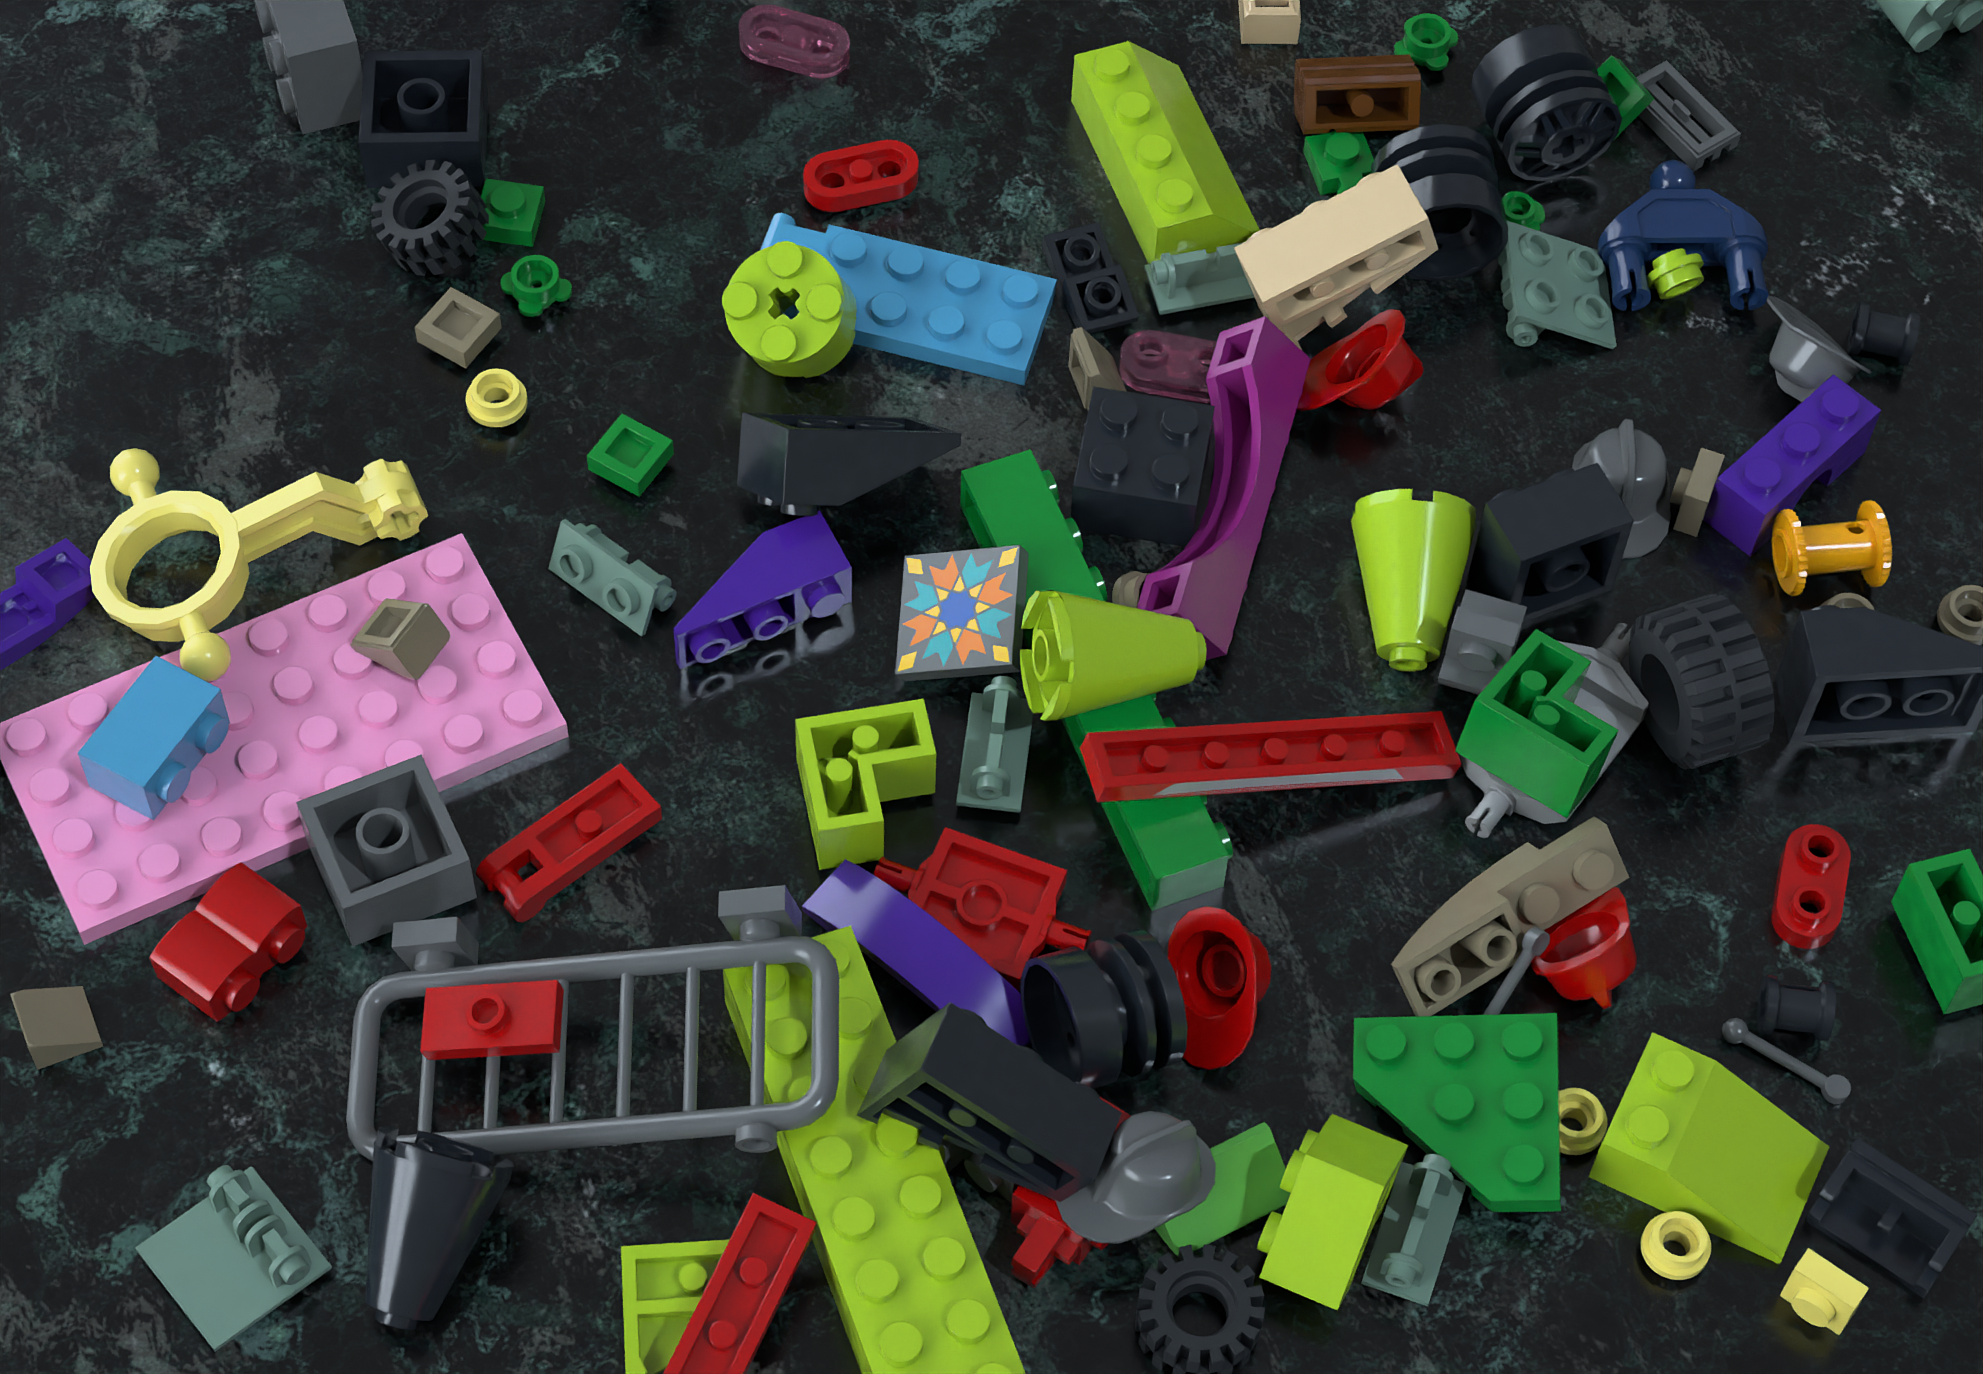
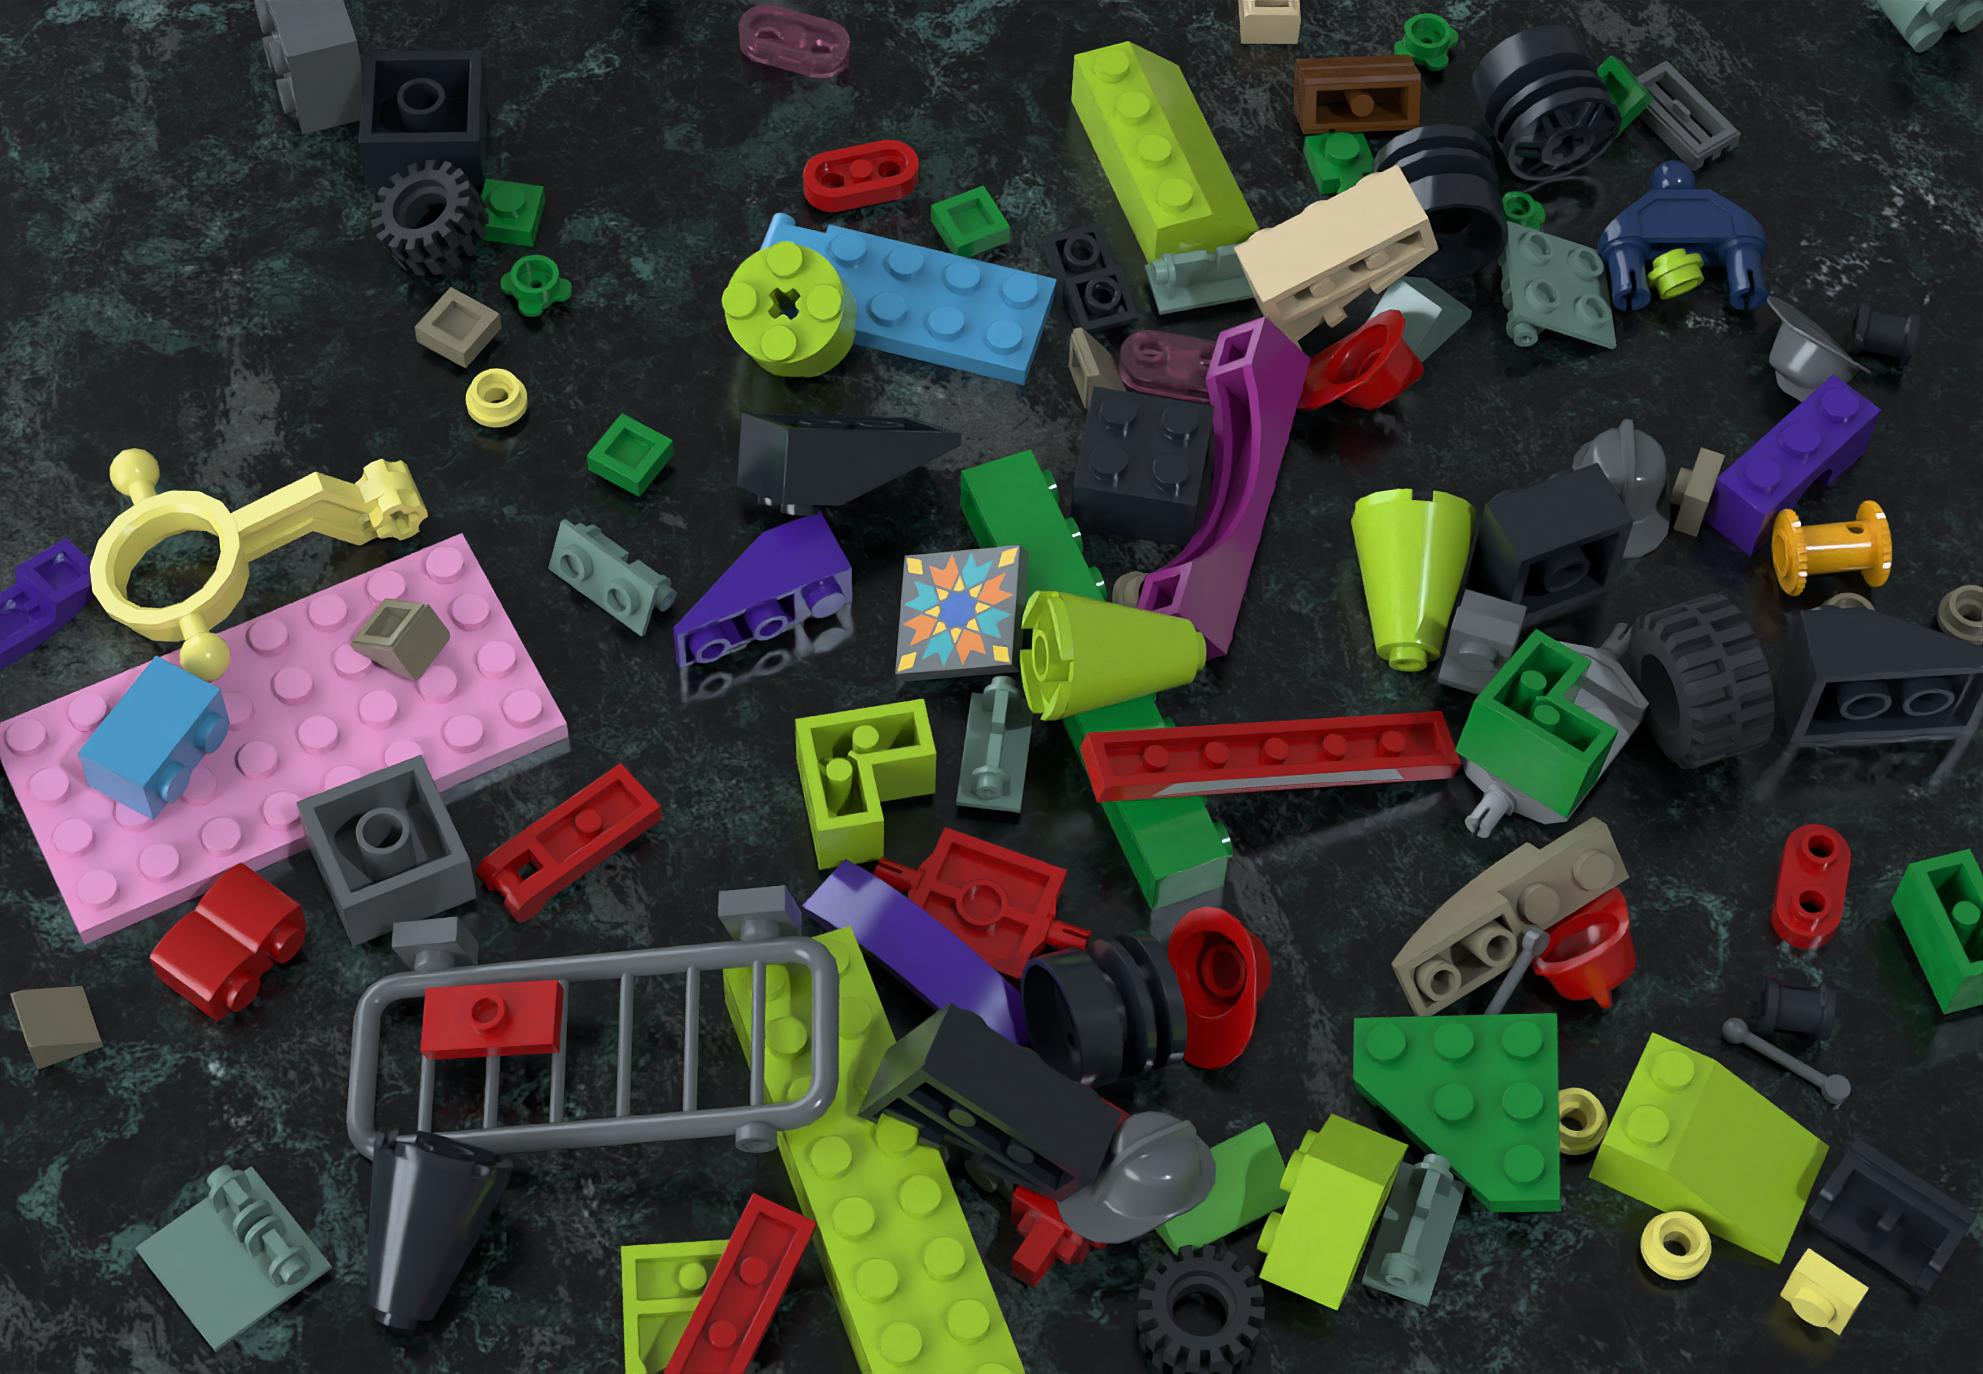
none -> green plate [931,185,1010,258]
none -> sand green slope [1367,276,1472,362]

